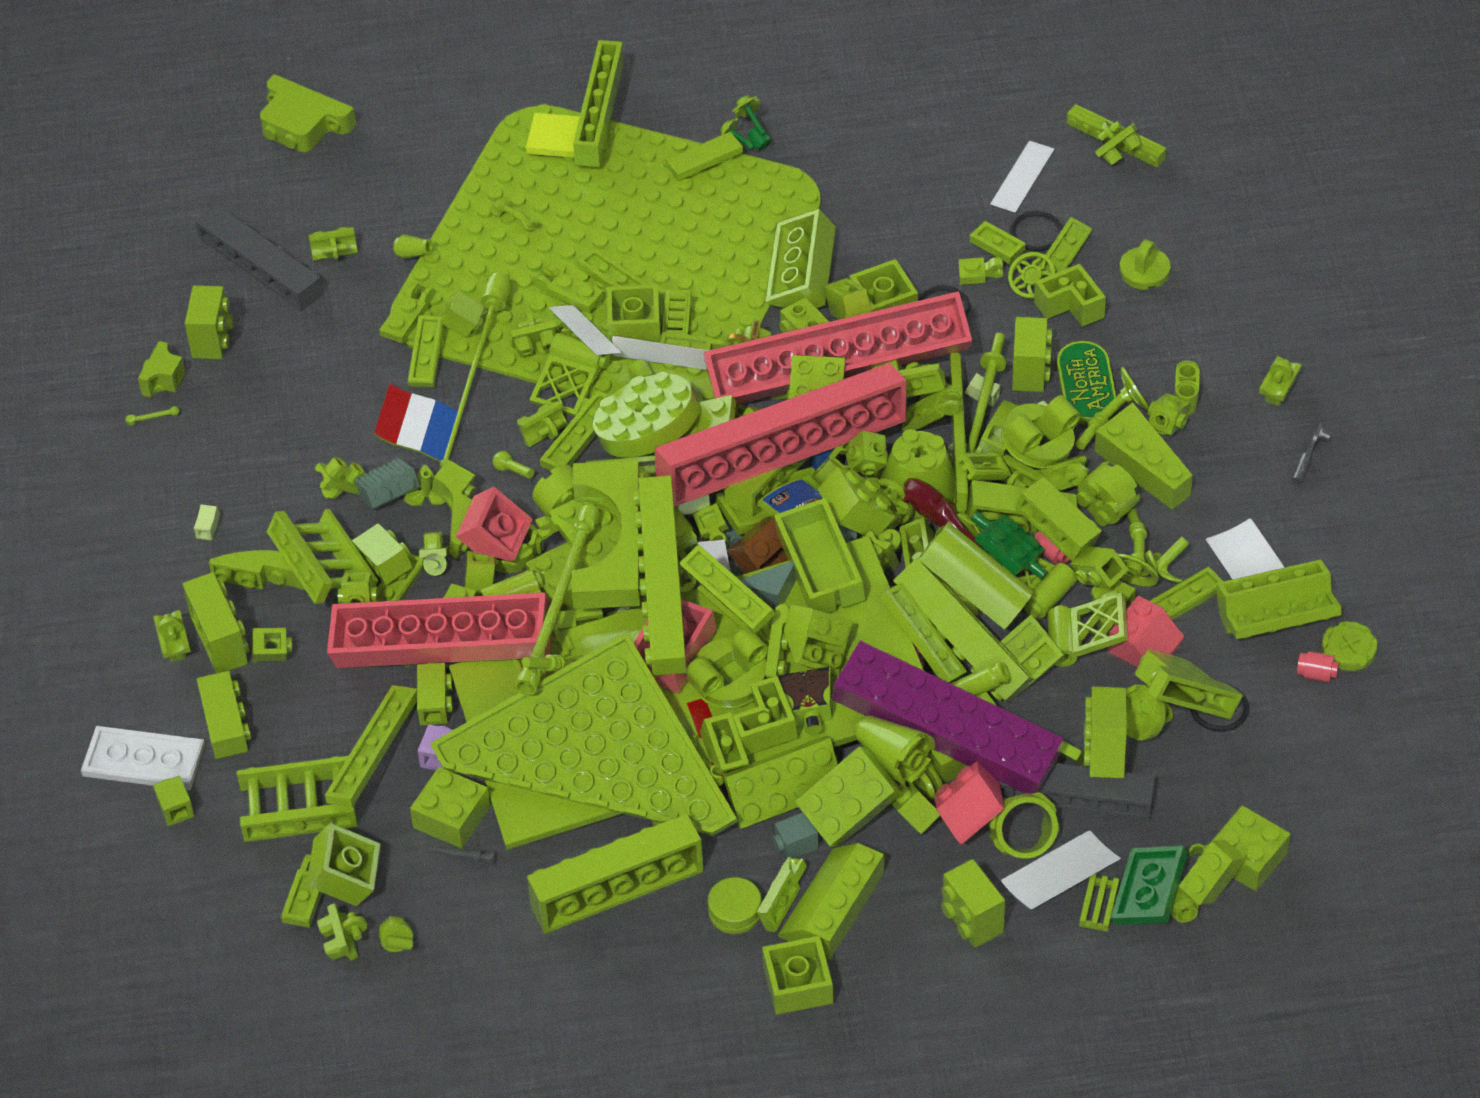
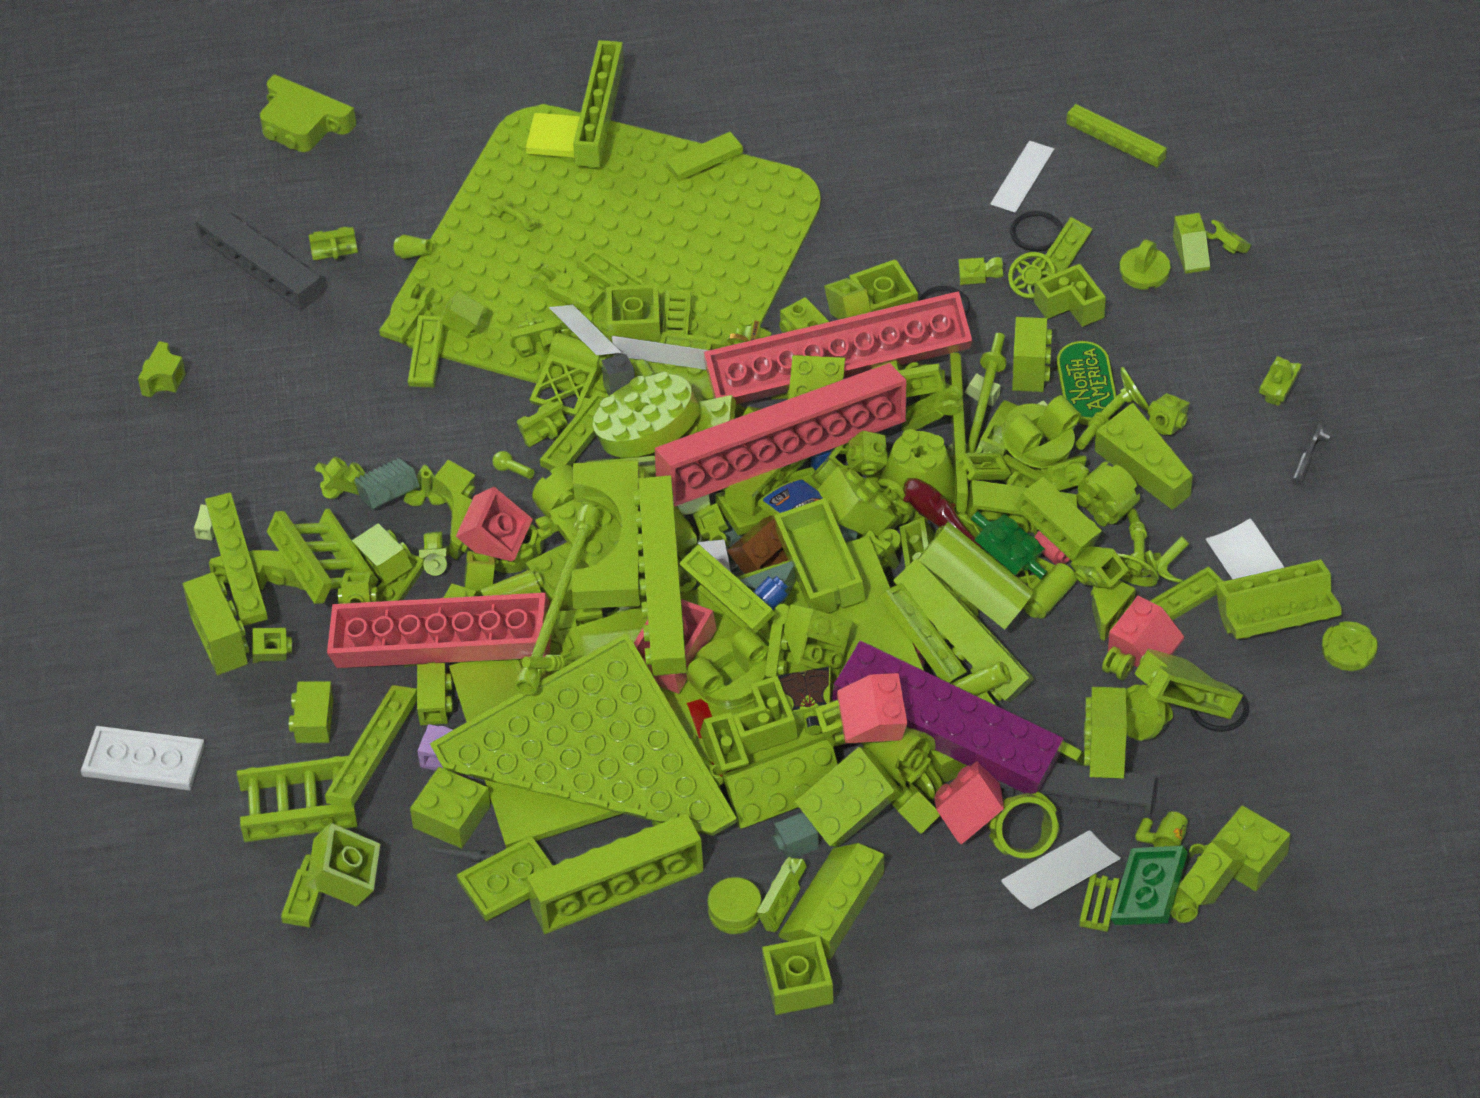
lime hinge [125,406,180,426] -> none
lime hips [153,610,191,662] -> none
lime brick [153,775,194,826] -> none
lime brick [185,285,233,359] -> none
lime brick [196,671,251,759] -> none
lime hips [317,903,368,961] -> none
flag [374,272,511,467] -> none
lime piece [379,916,413,952] -> none
plant [720,95,773,152] -> none
lime slope [766,209,836,308] -> none
lime brick [941,859,1005,948] -> none
lime plate [970,221,1026,264] -> none
lime slope [1000,615,1065,692] -> none
lime piece [1047,590,1128,667] -> none
lime hips [1095,121,1142,165] -> none
lime beam [1174,360,1200,415] -> none
coral brick [1297,651,1339,683] -> none
none -> lime plate [205,492,268,626]
none -> lime brick [289,681,334,743]
none -> lime plate [457,836,553,922]
none -> dark grey brick [602,354,635,396]
none -> blue brick [753,576,788,611]
none -> lime brick [815,700,845,746]
none -> coral slope [837,673,907,743]
none -> lime wheel [1102,646,1135,681]
none -> lime piece [1135,811,1188,847]
none -> lime slope [1173,213,1210,274]
none -> lime plate [1206,220,1251,254]

